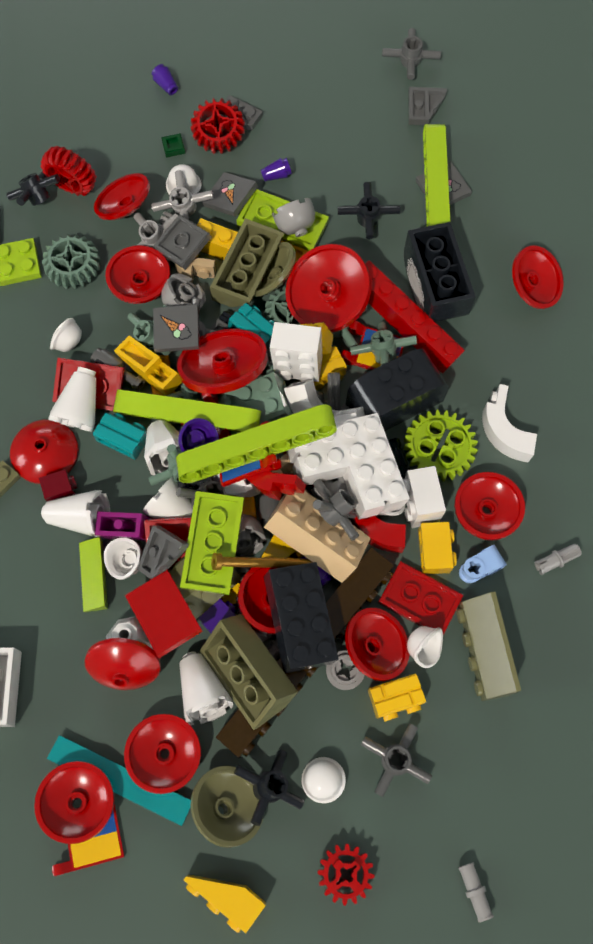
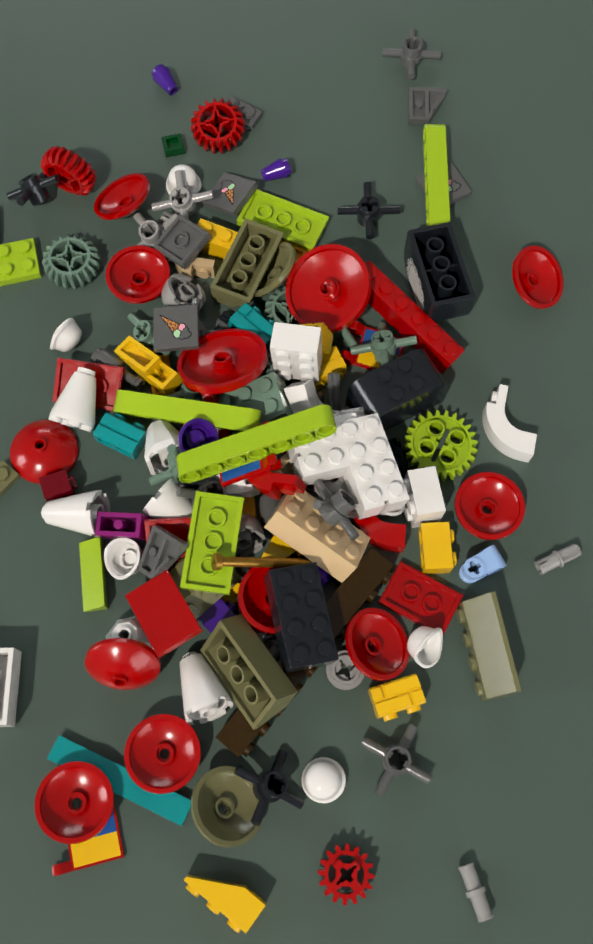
light grey cylinder [272,198,315,237] -> none

